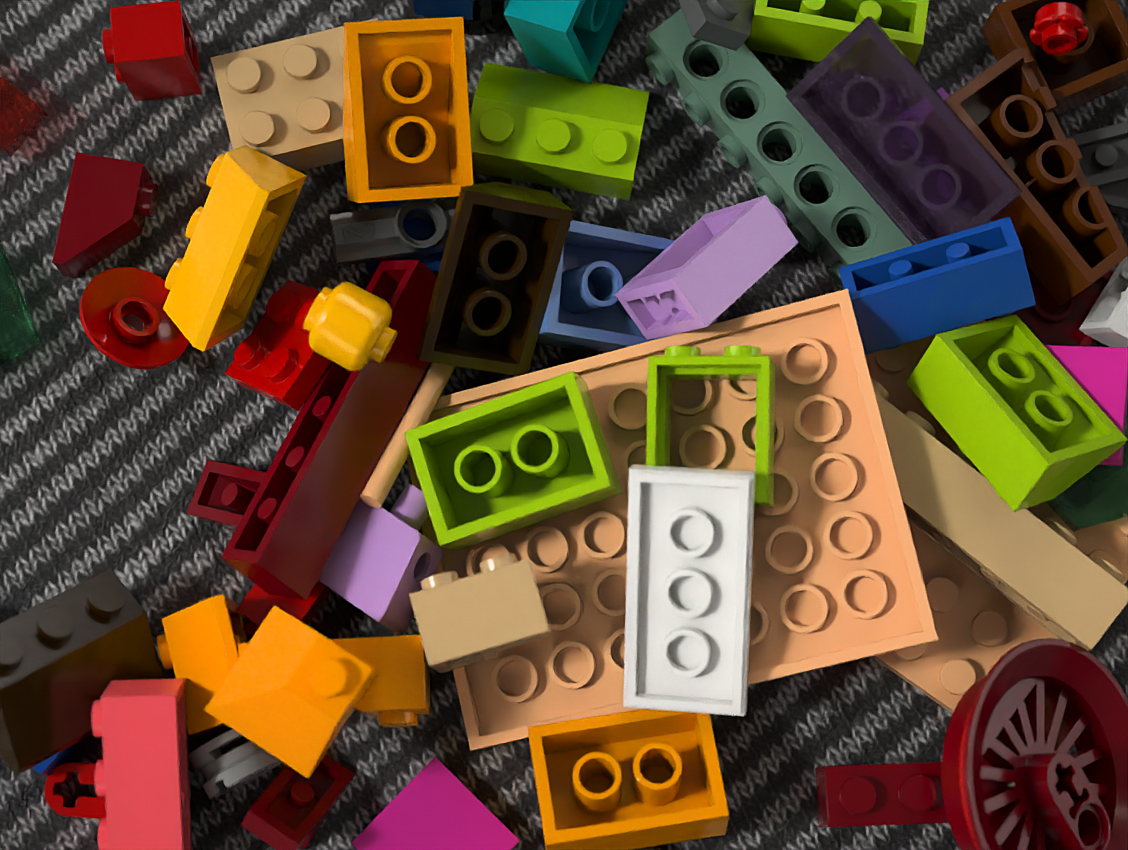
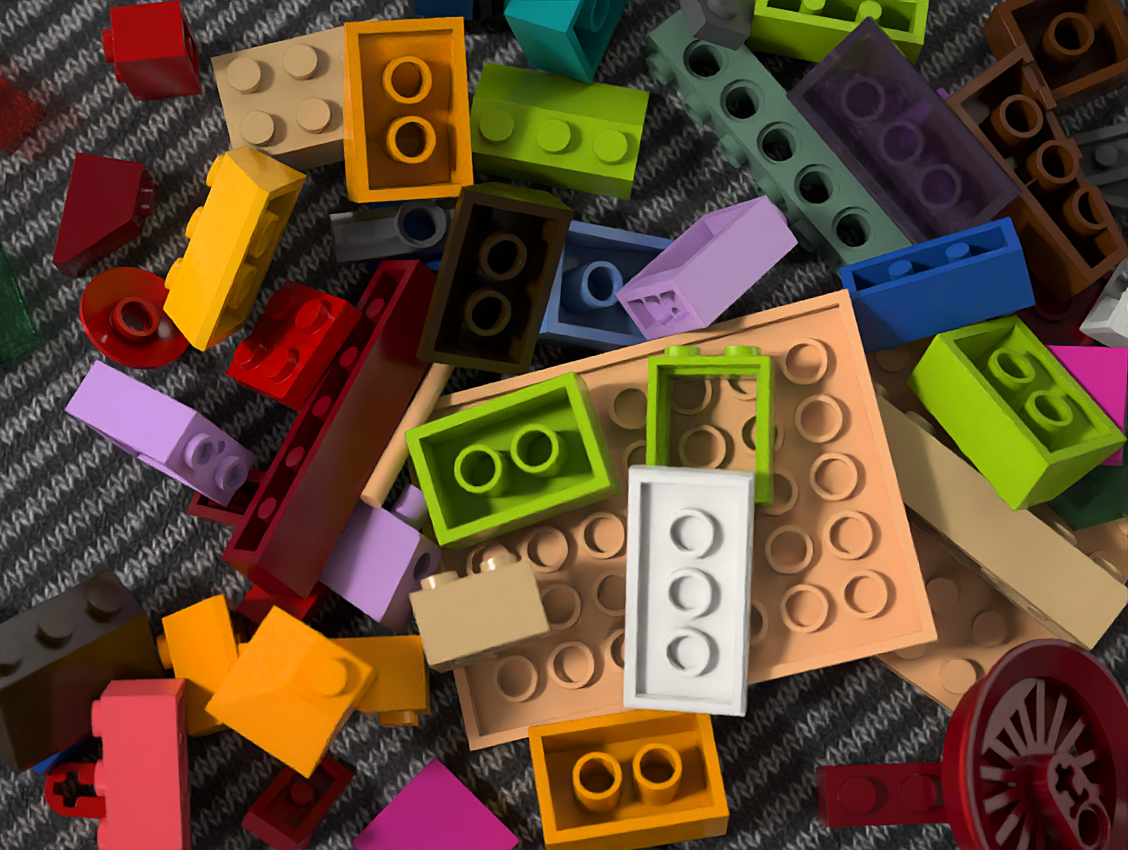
light grey wheel [188,729,283,800] -> none
yellow head [303,282,398,372] -> none
red plate [1030,2,1089,55] -> none
none -> lavender window [65,359,257,507]

